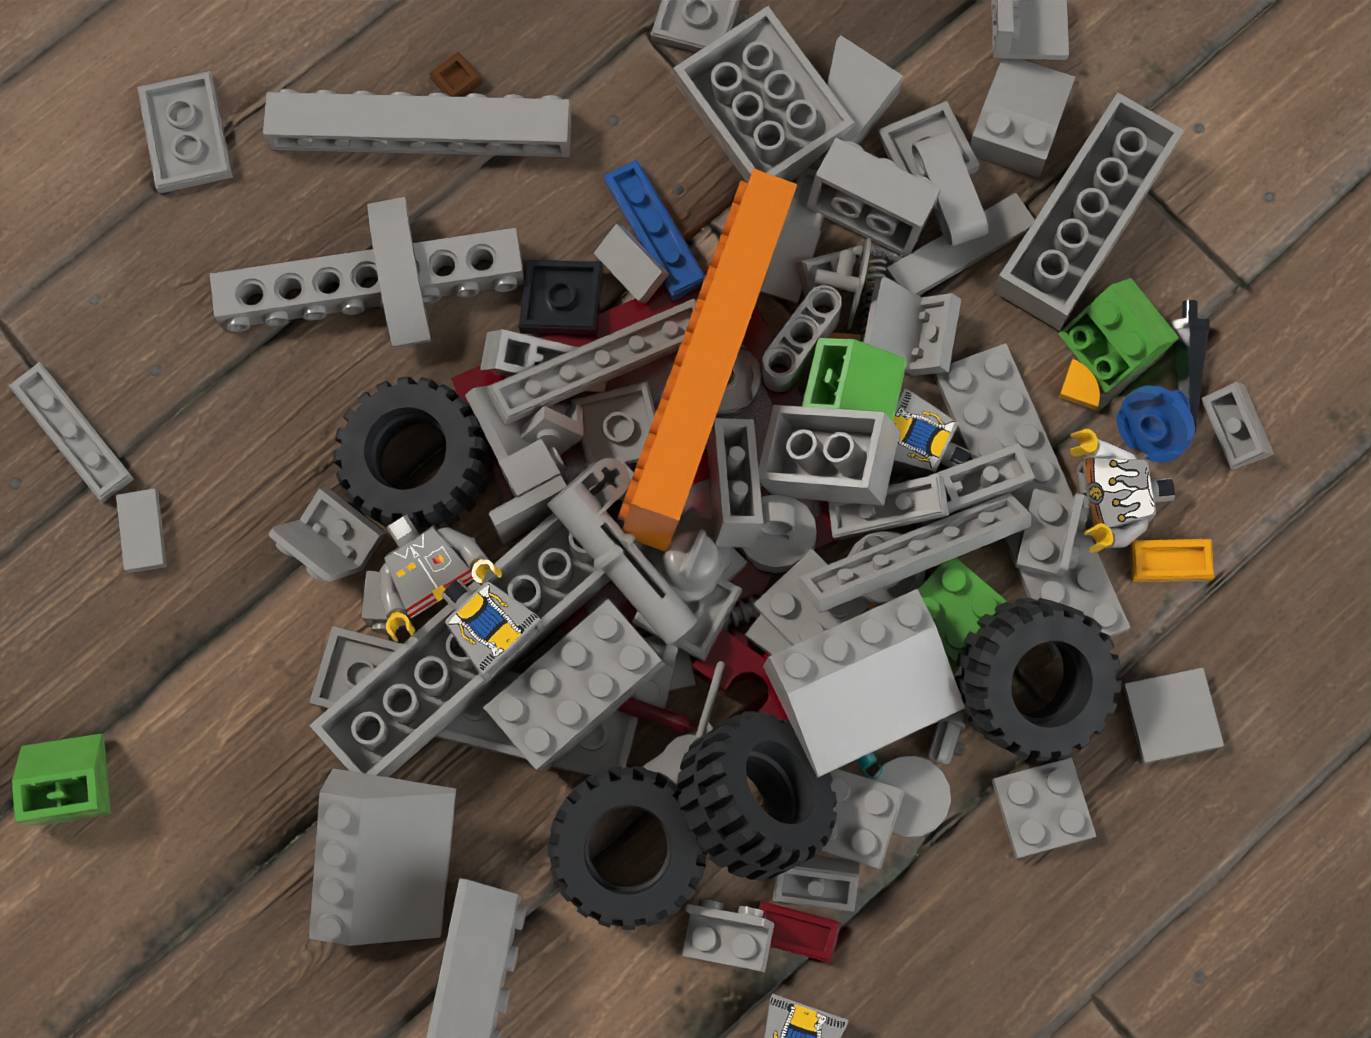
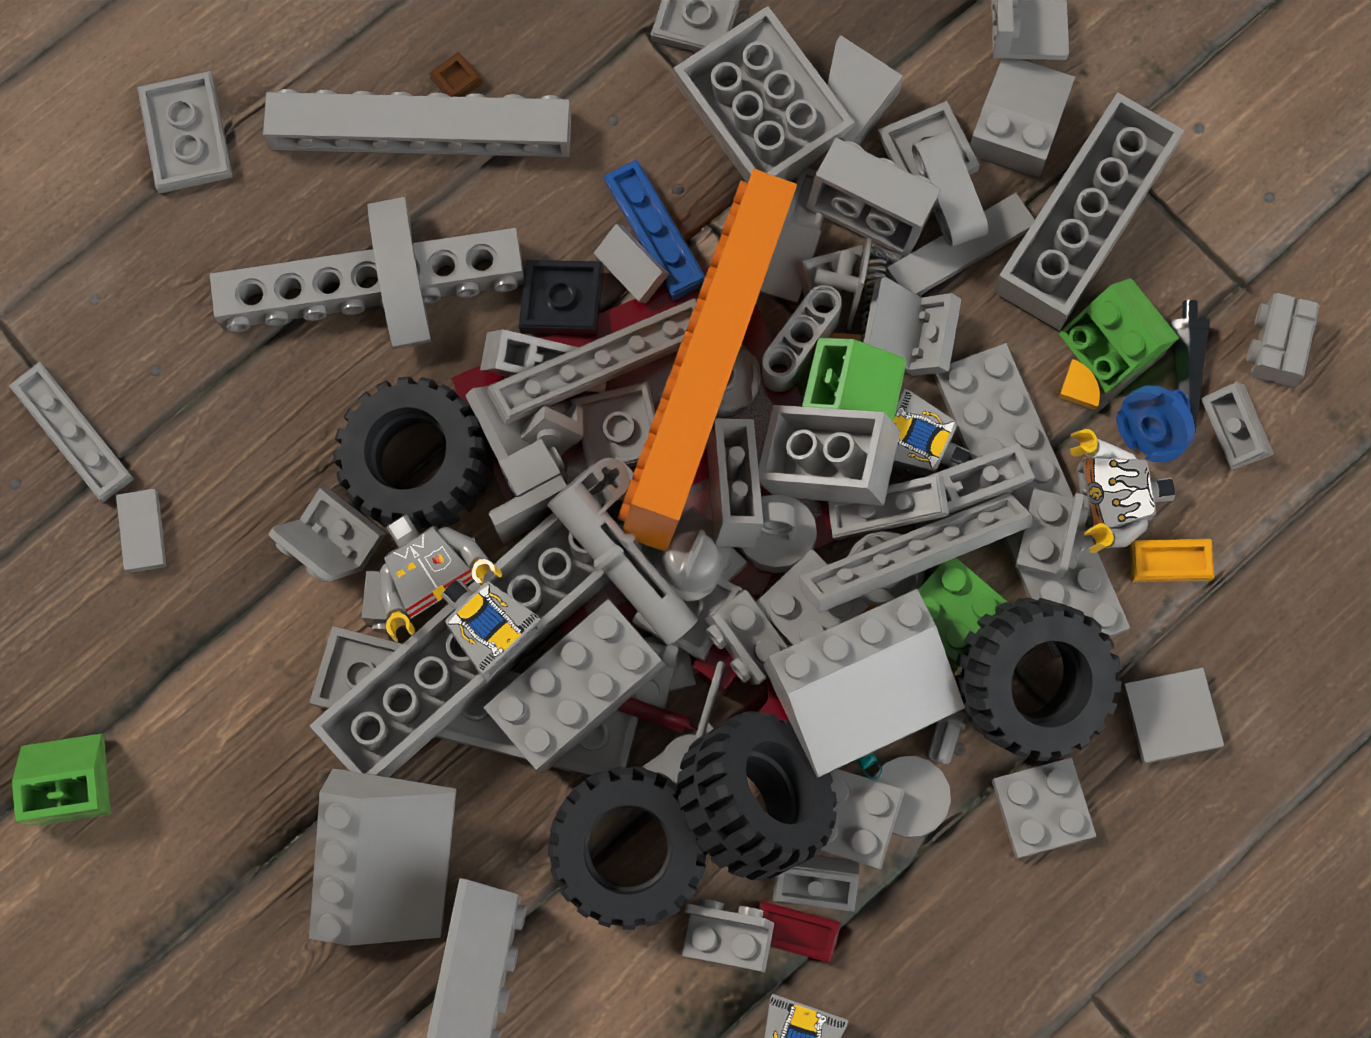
none -> light grey bracket [705,590,788,685]
none -> light grey brick [1246,293,1320,387]

